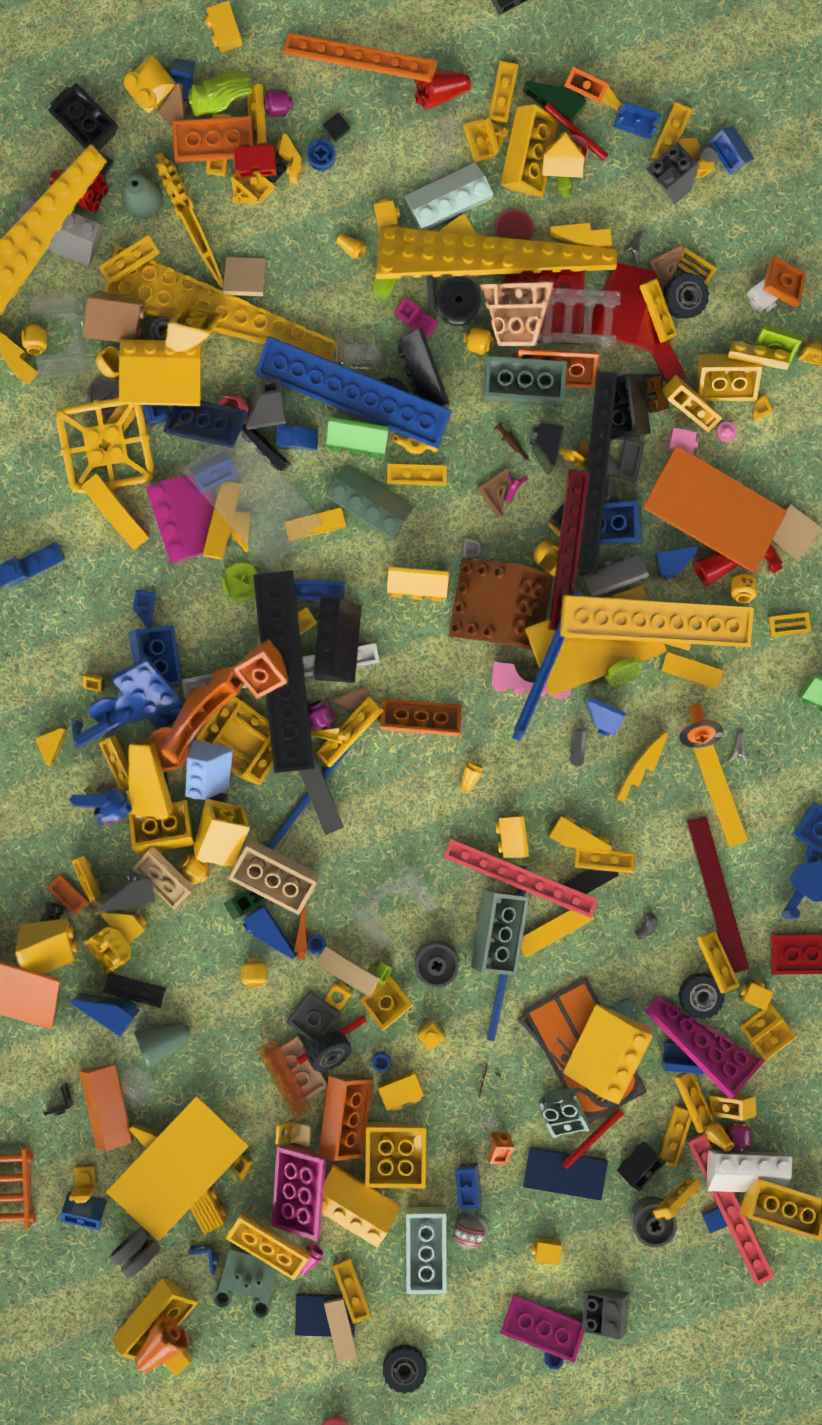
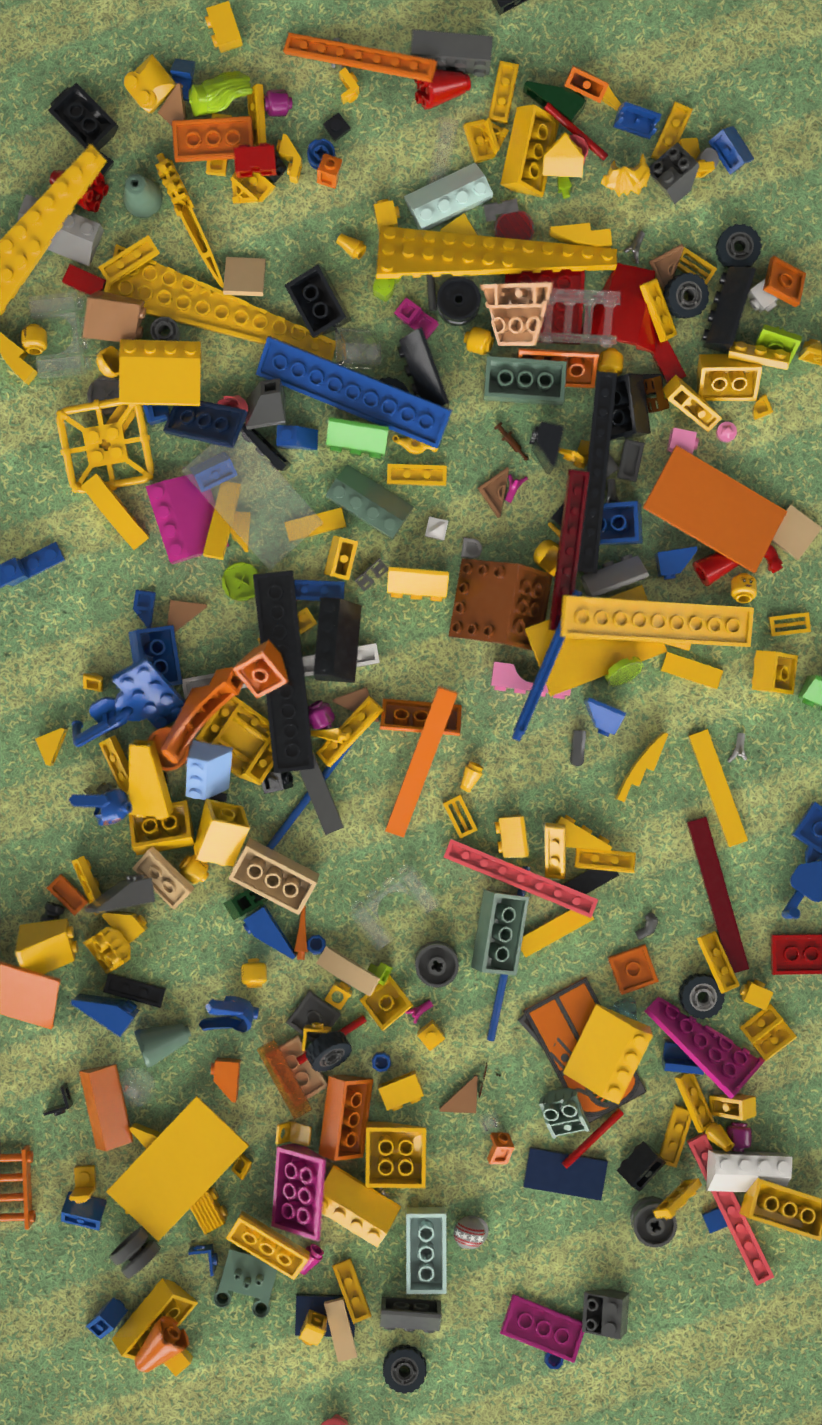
yellow slope [166,305,222,352] -> none
blue hinge [455,1163,482,1209] -> none
yellow brick [531,1237,562,1266] -> none
piece [679,704,723,748] -> none
none -> red tile [62,264,106,296]
none -> blue slope [86,1297,128,1339]
none -> medium nougat tile [167,600,207,632]
none -> blue piece [199,996,259,1032]
none -> orange slope [211,1057,241,1103]
none -> black bracket [262,771,293,794]
none -> black slope [284,264,352,338]
none -> yellow slope [299,1309,327,1346]
none -> yellow bracket [302,1022,332,1051]
none -> orange bracket [317,154,342,189]
none -> yellow brick [324,536,358,580]
none -> yellow bracket [339,67,360,105]
none -> flat silver piece [355,558,389,591]
none -> dark grey slope [380,1297,442,1333]
none -> orange tile [385,686,458,838]
none -> dark pink bar [405,999,433,1024]
none -> dark grey brick [411,29,493,77]
none -> white tile [425,517,448,541]
none -> medium nougat tile [440,1075,478,1113]
none -> yellow tile [443,795,478,839]
none -> flat silver piece [483,198,519,222]
none -> yellow tile [545,823,566,879]
none -> yellow head [597,348,624,376]
none -> yellow hair [601,154,650,197]
none -> orange tile [608,944,659,995]
none -> black slope [701,267,756,354]
none -> black wheel [716,224,762,268]
none -> yellow slope [751,650,798,695]

